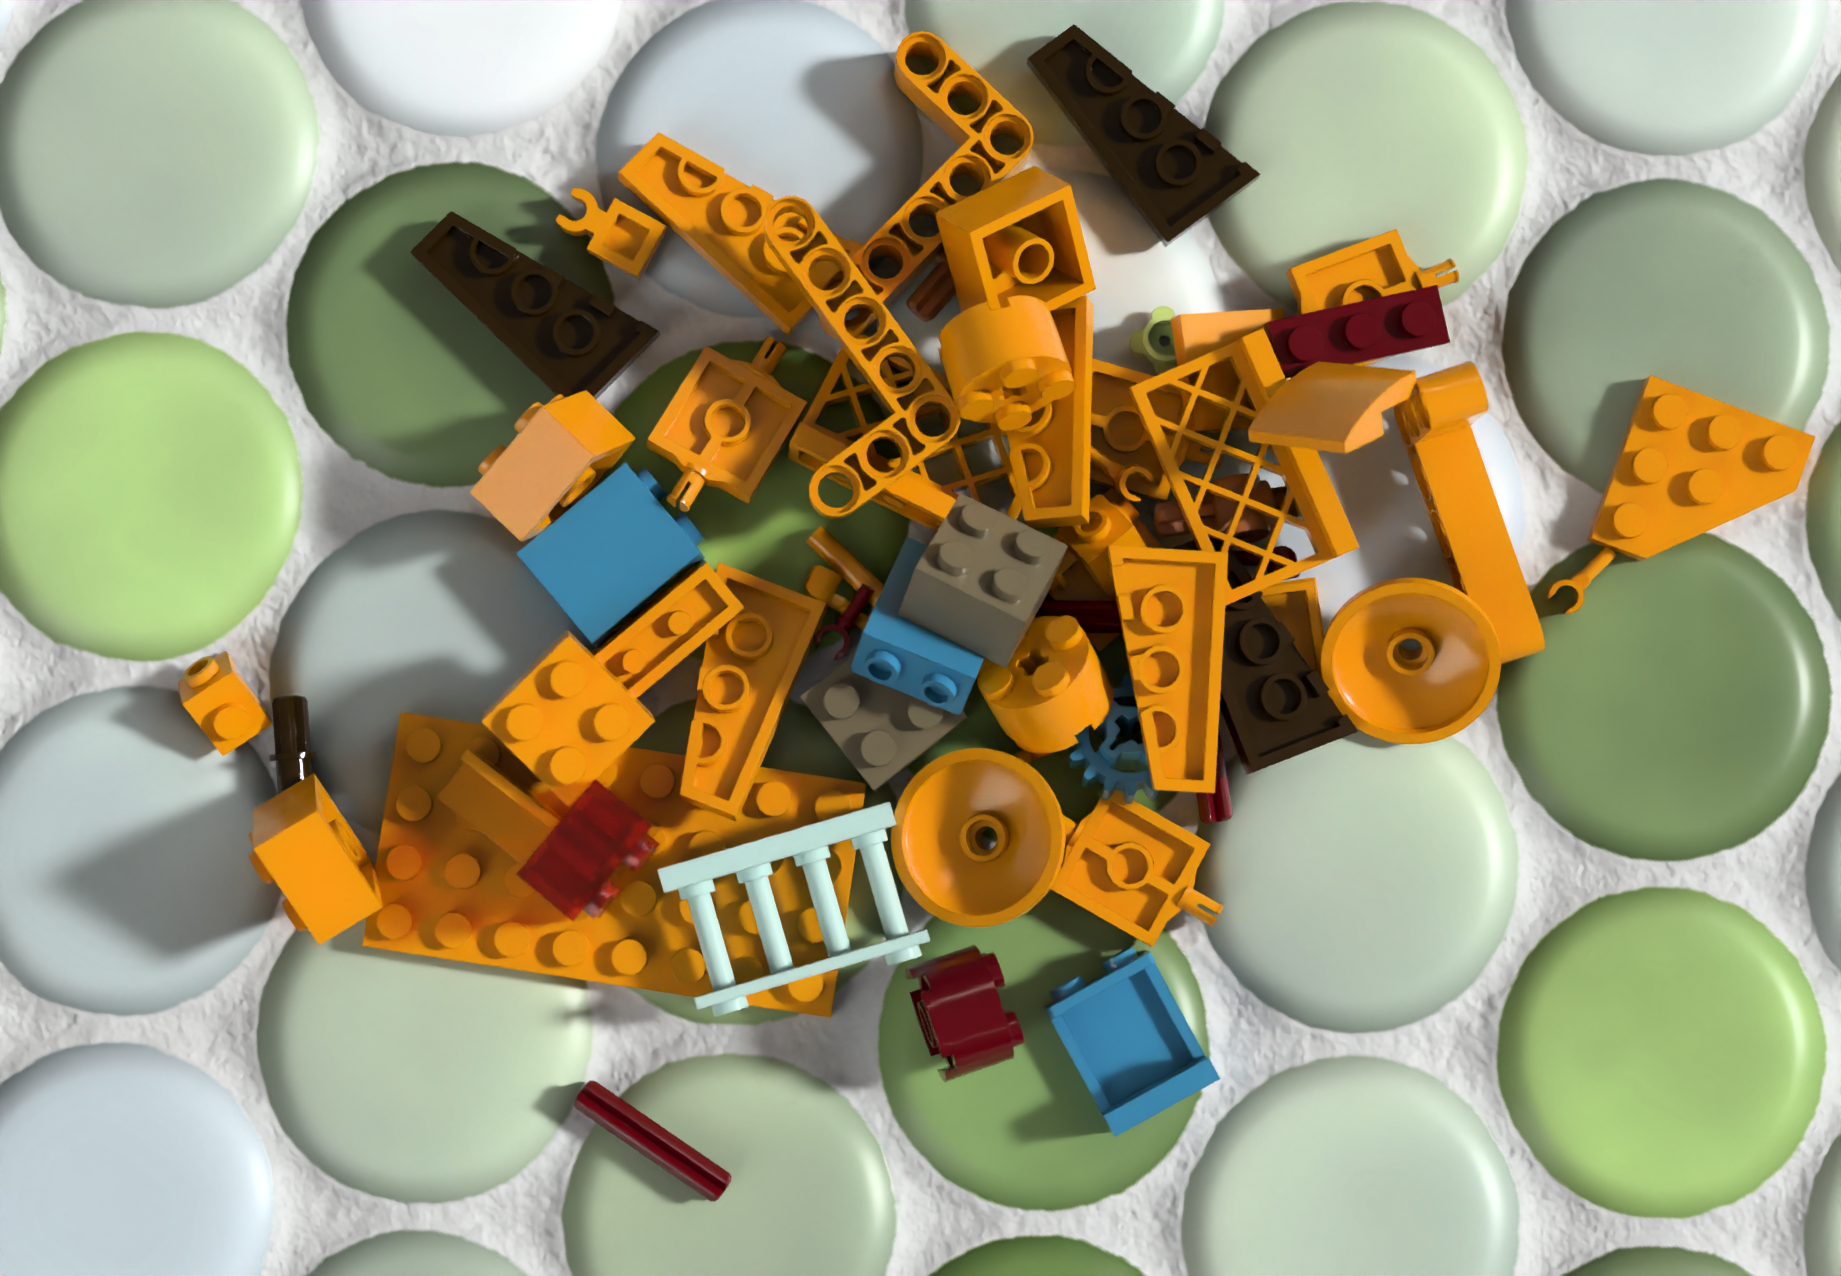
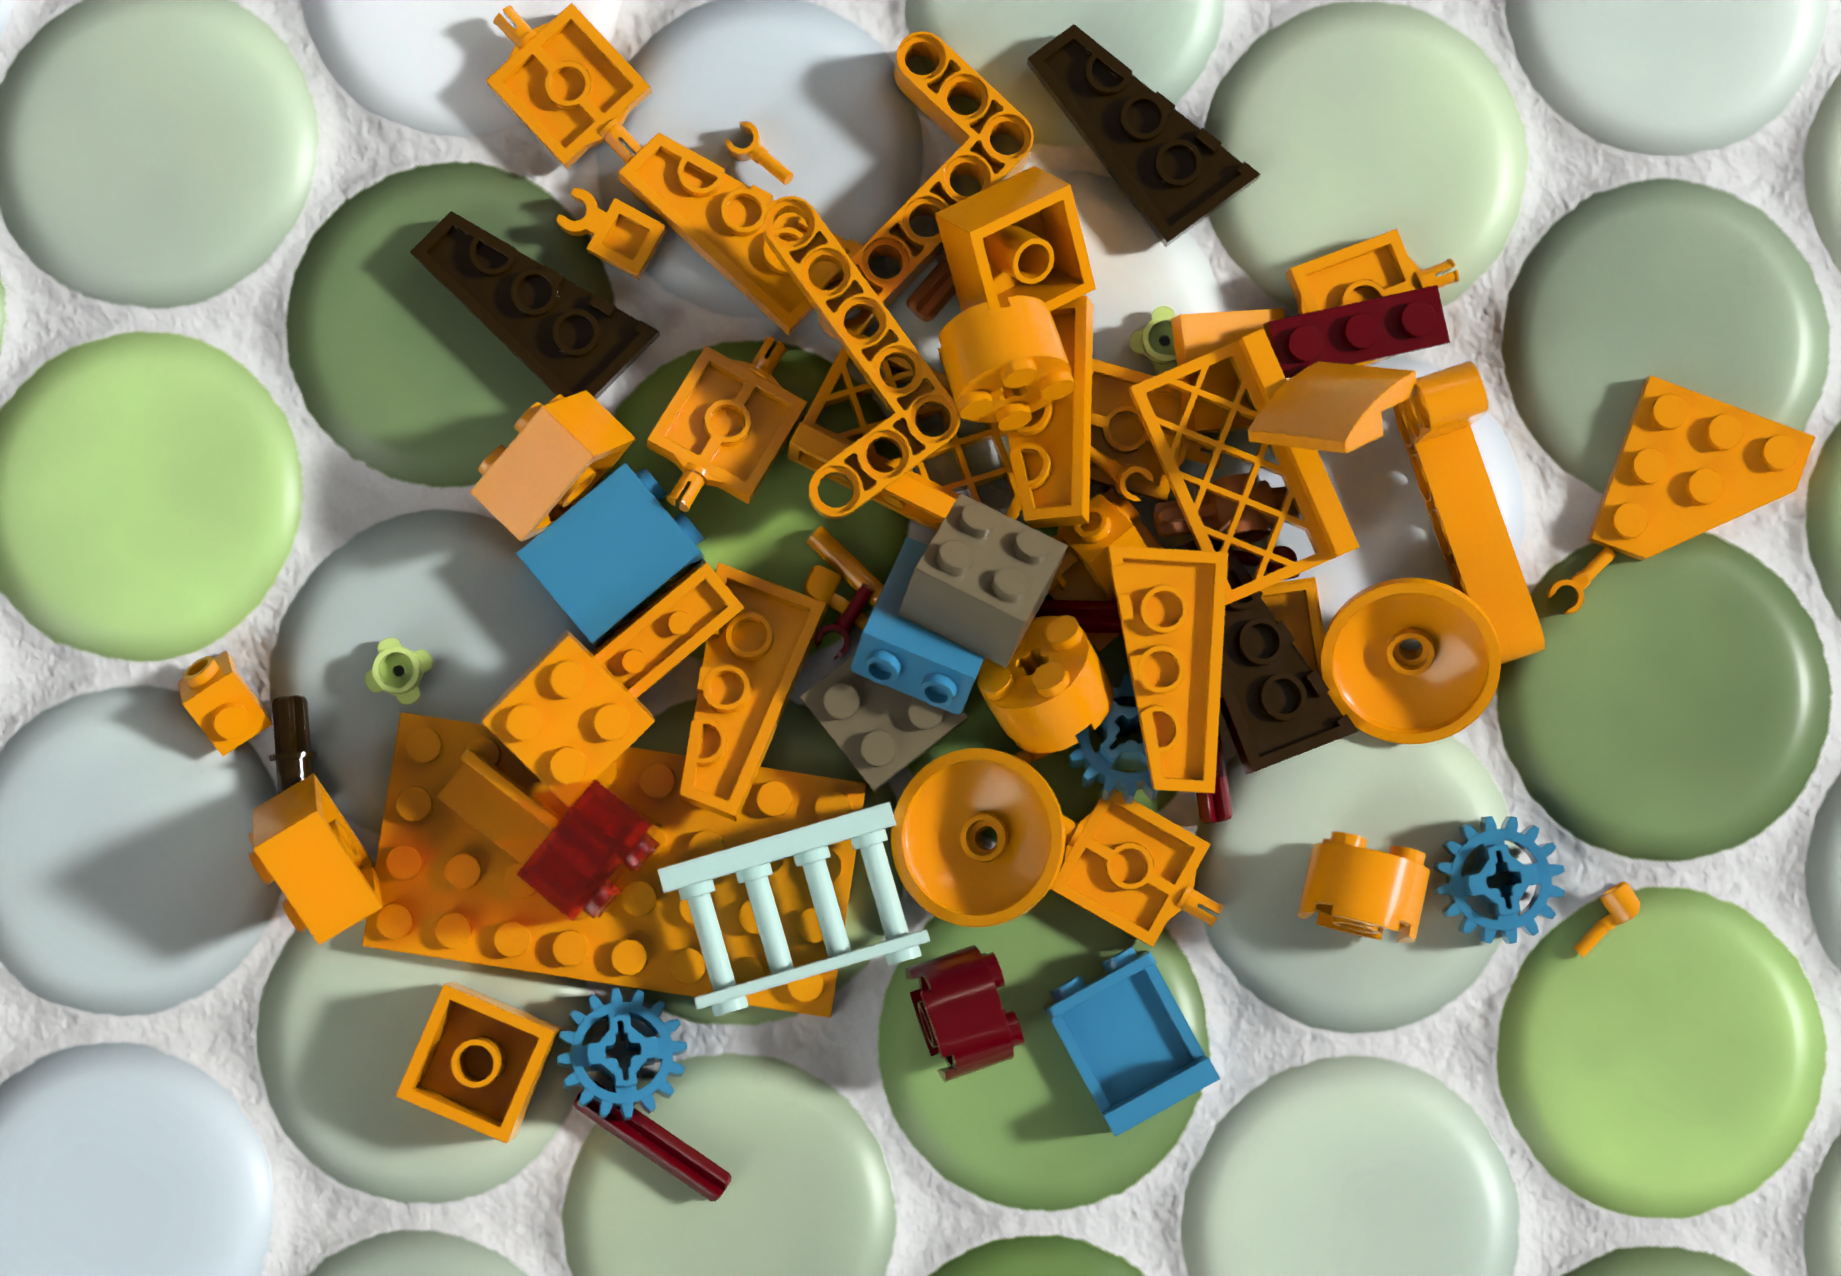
none -> yellowish green plate [365,637,433,705]
none -> light orange brick [396,982,562,1144]
none -> light orange plate [486,3,652,170]
none -> dark azure gear [556,988,687,1121]
none -> light orange hand [725,121,794,185]
none -> light orange brick [1297,832,1430,943]
none -> dark azure gear [1433,816,1565,944]
none -> light orange hand [1573,881,1640,958]

